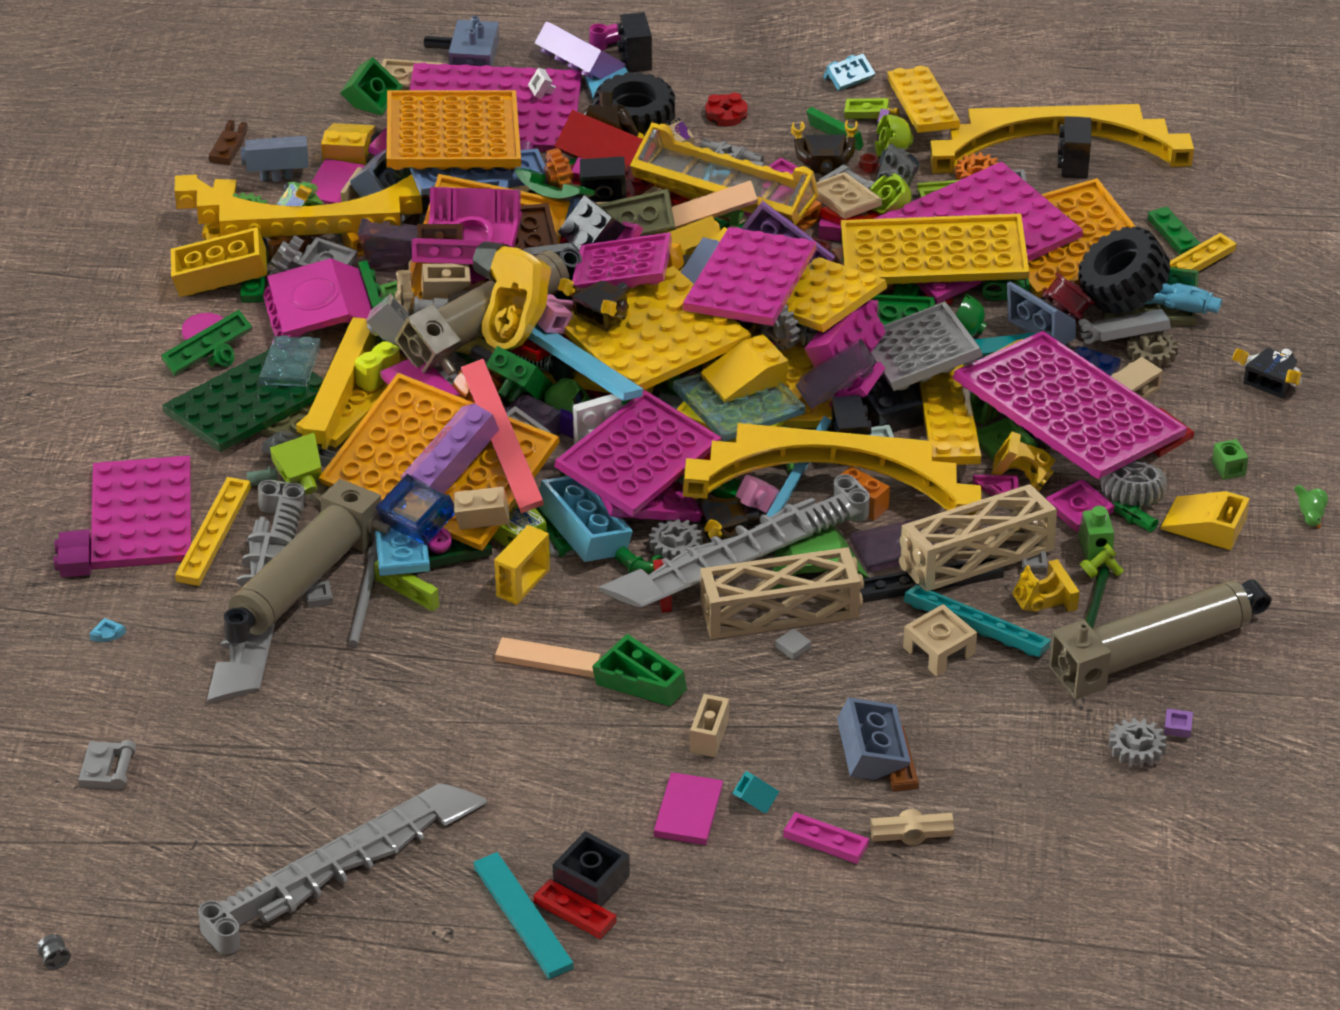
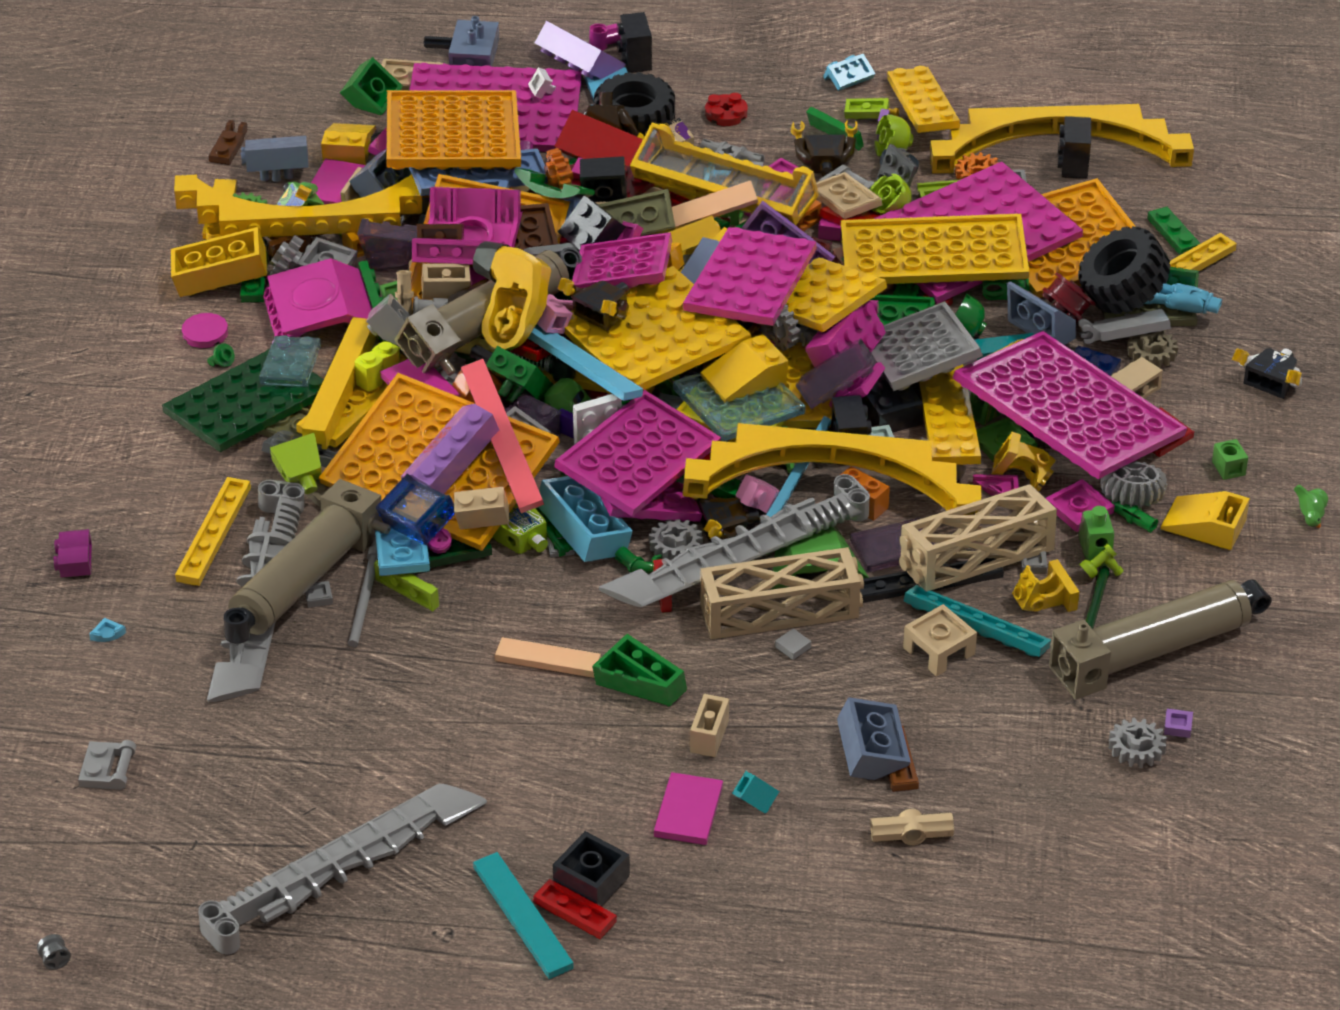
dark pink plate [91,456,192,569] -> none
green plate [161,309,252,376] -> none
sand green pin [247,466,278,487] -> none
yellow window [494,525,550,605] -> none
dark pink plate [783,812,869,864] -> none
clear red plate [858,153,880,173] -> none

